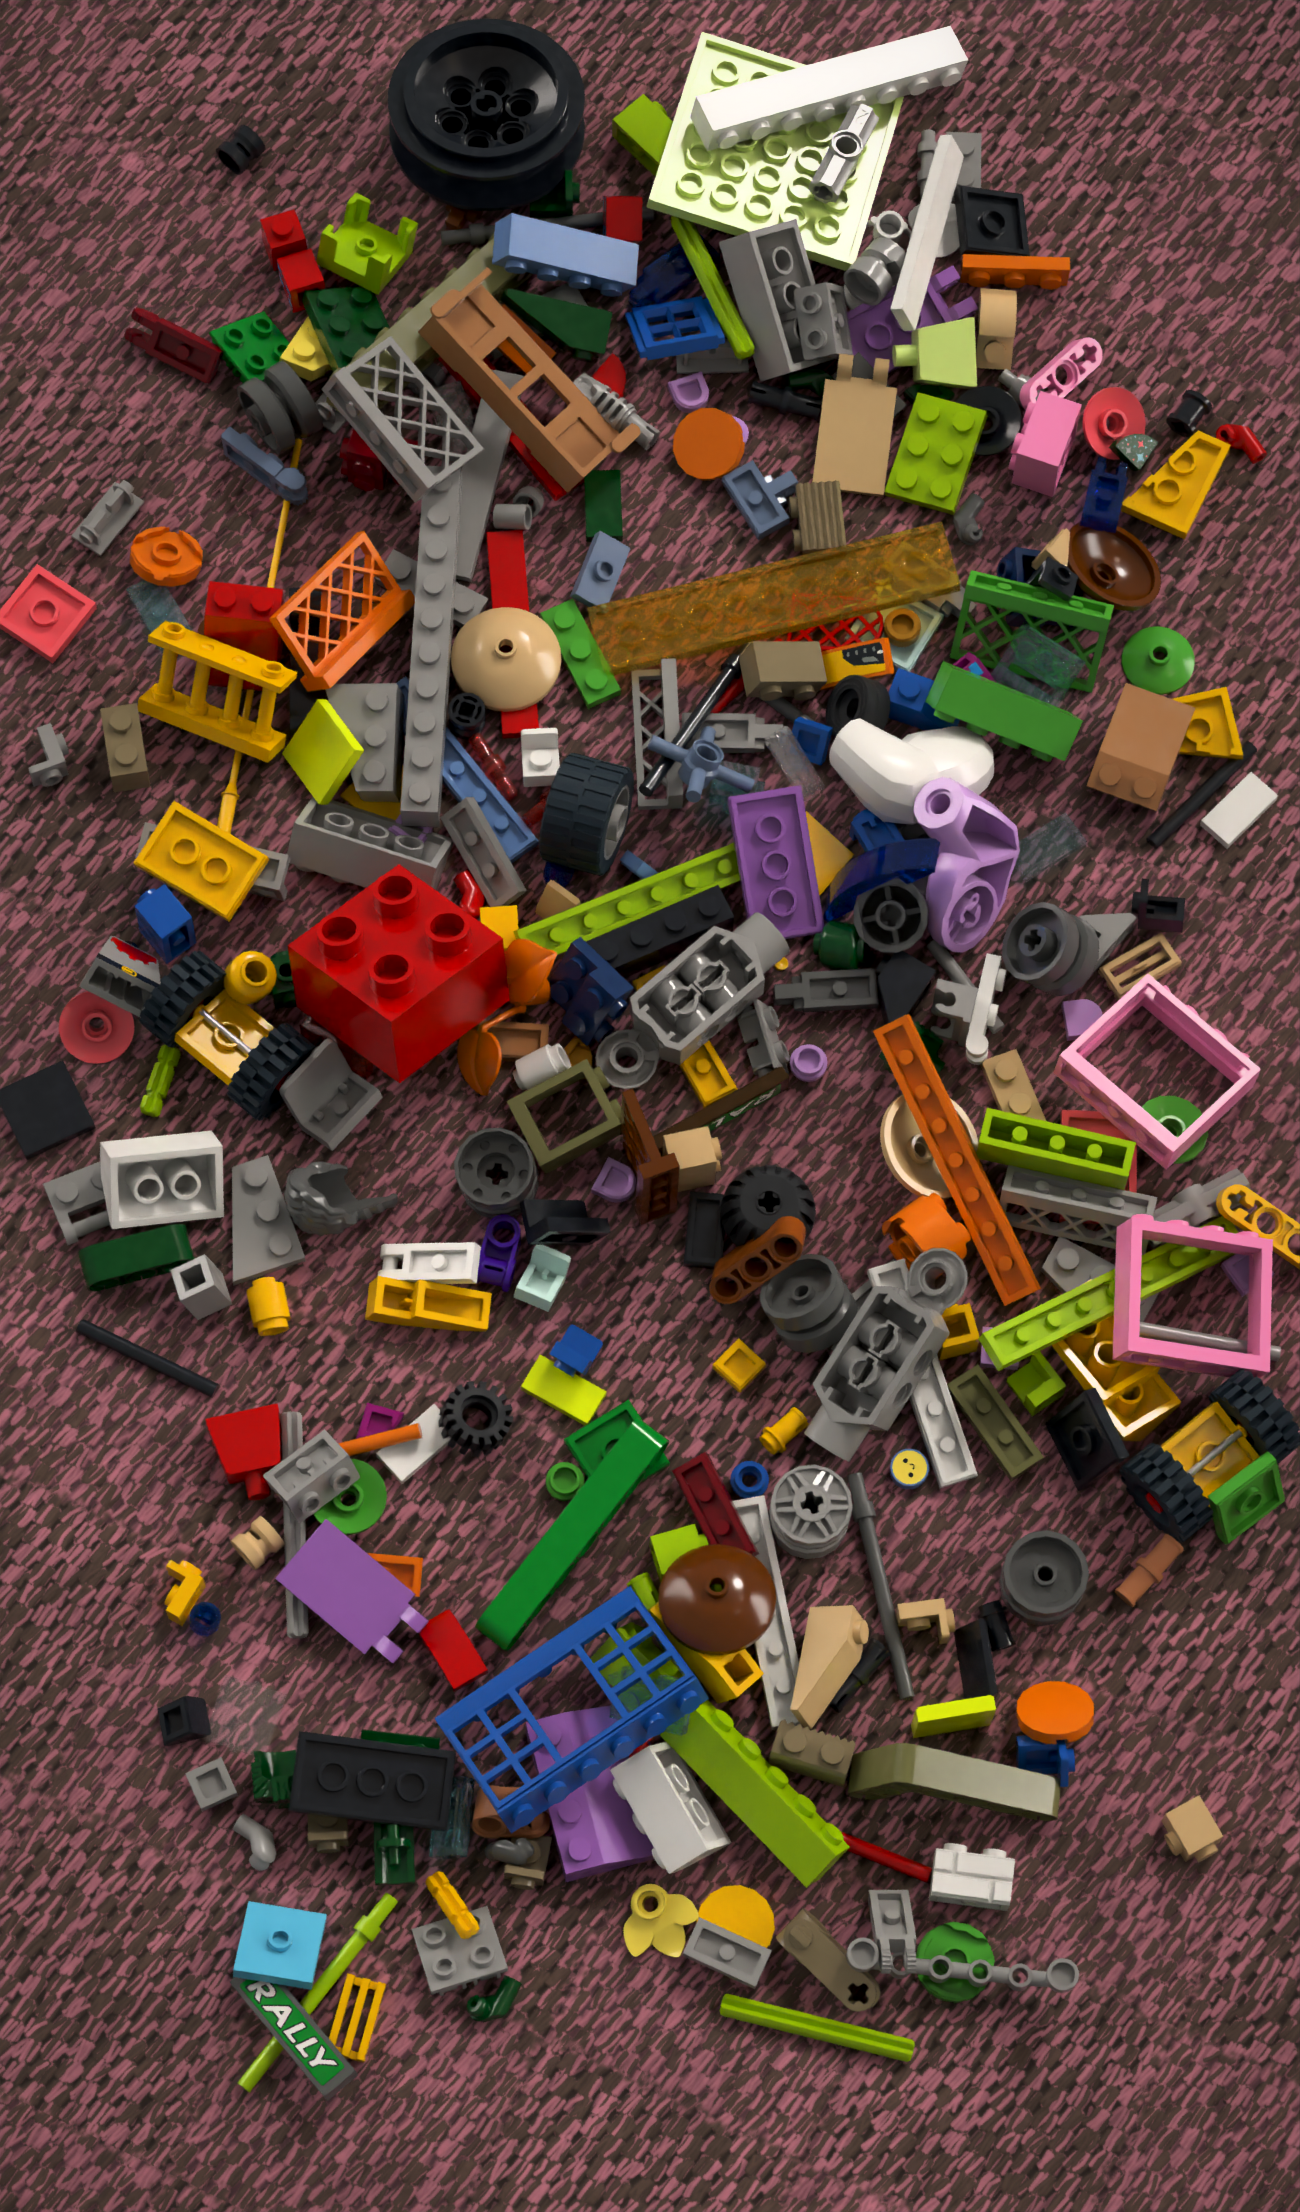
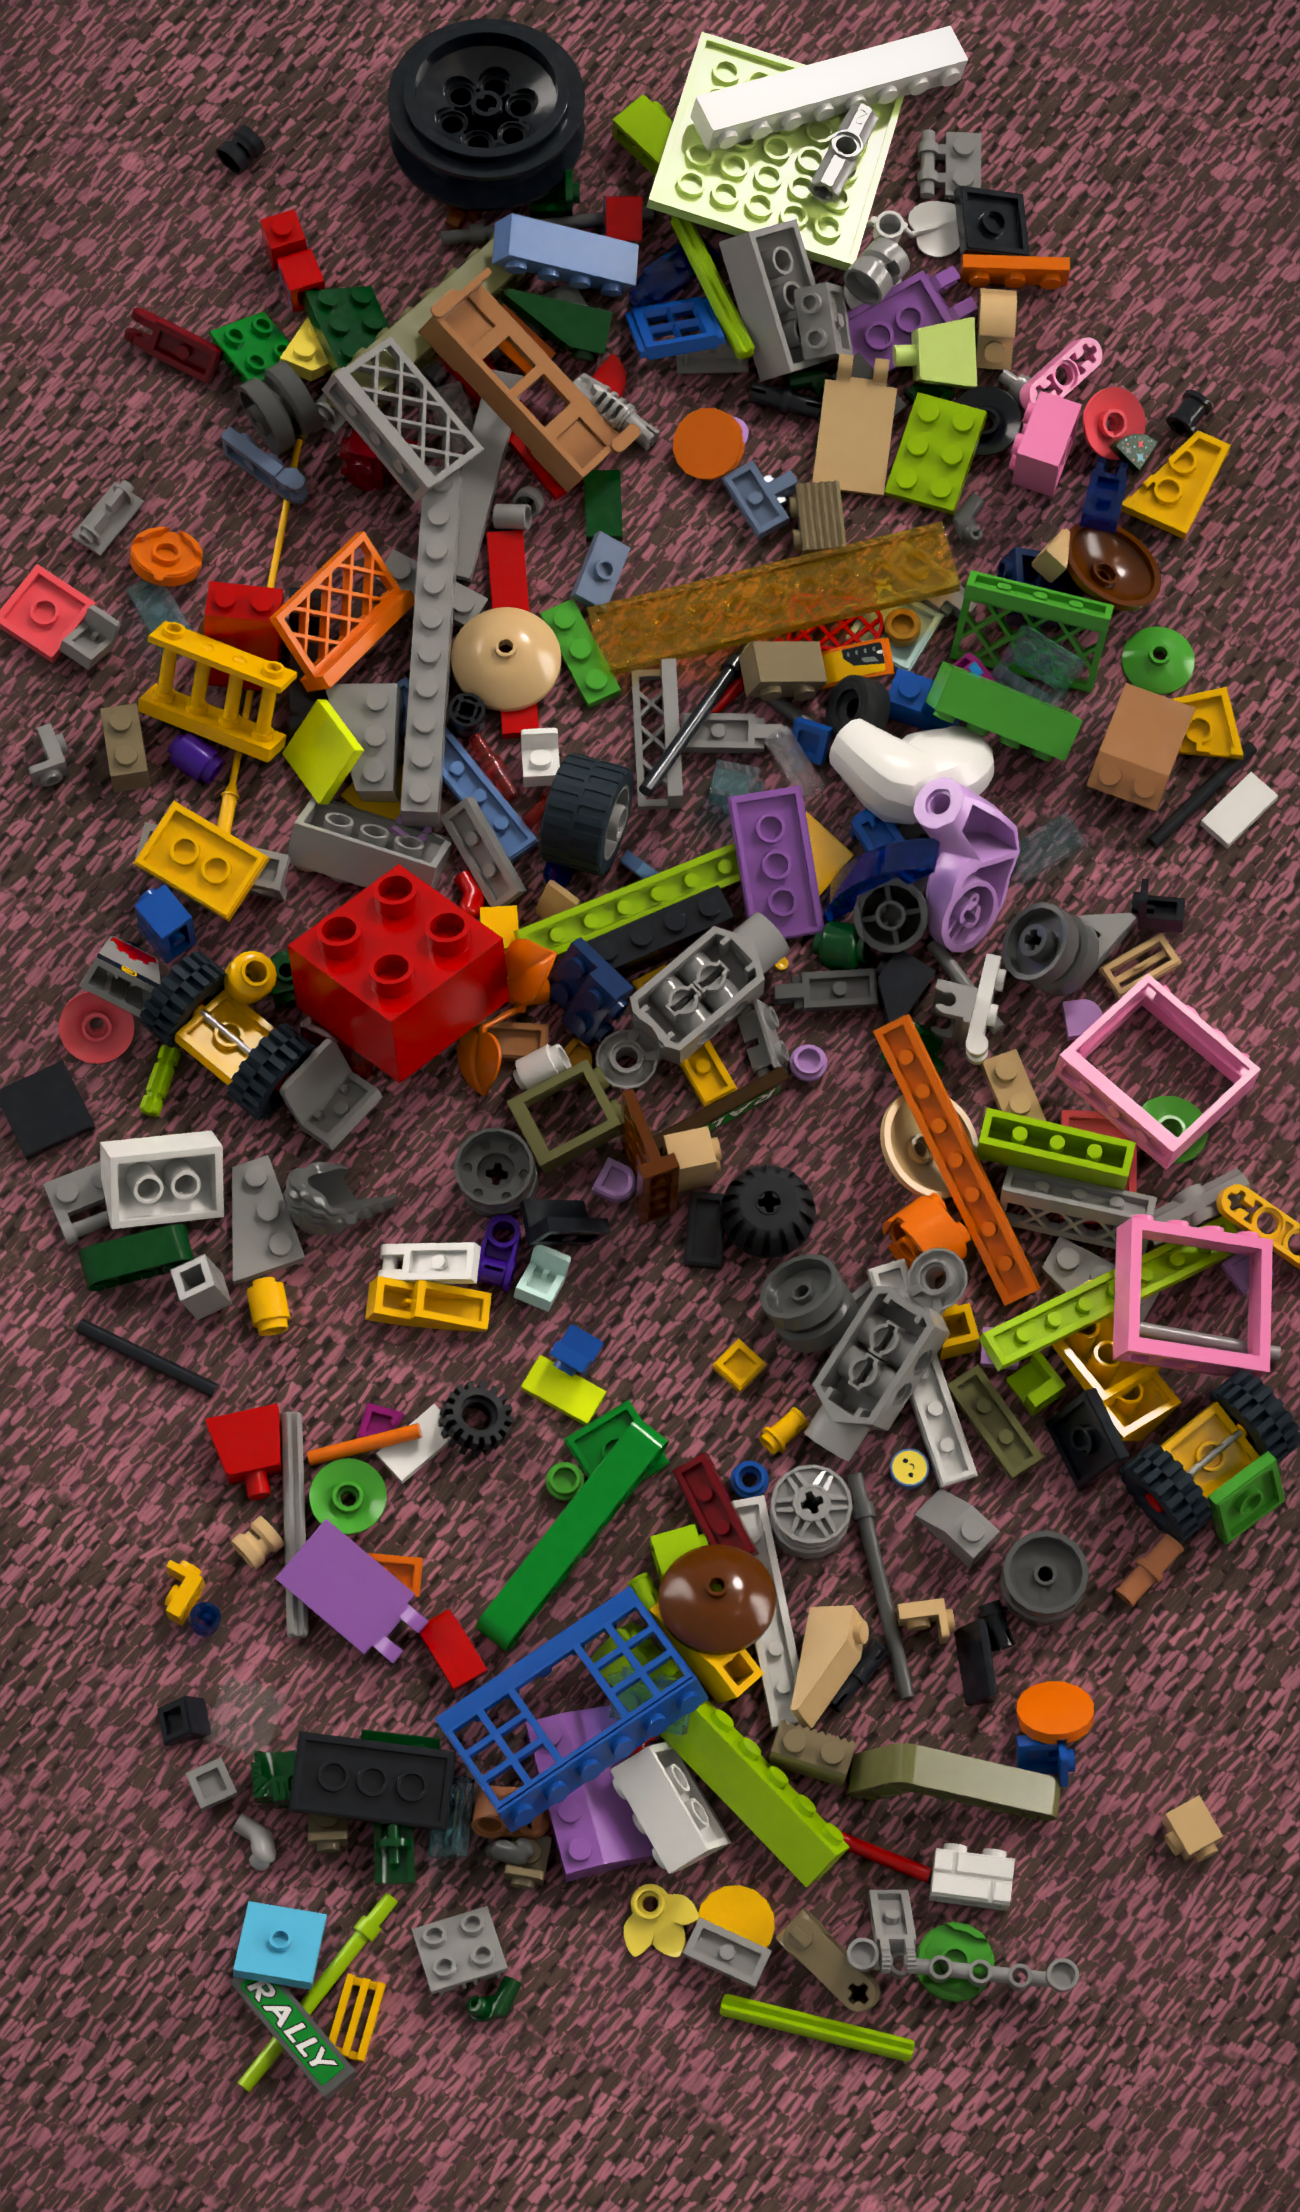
light grey bracket [263,1429,360,1523] -> none
lime panel [316,192,418,295] -> none
yellow axle [425,1871,479,1939] -> none
sand blue bar [647,726,755,803] -> none
lavender tile [668,372,709,413] -> none
dark orange beam [709,1216,806,1304] -> none
white tile [890,135,964,331] -> none
neon yellow tile [911,1695,996,1738] -> none
black bracket [1025,557,1078,601] -> none
red arm [1216,424,1267,464] -> none
none -> light grey bracket [59,605,121,670]
none -> dark purple brick [168,732,225,785]
none -> light grey slope [914,1488,1000,1568]

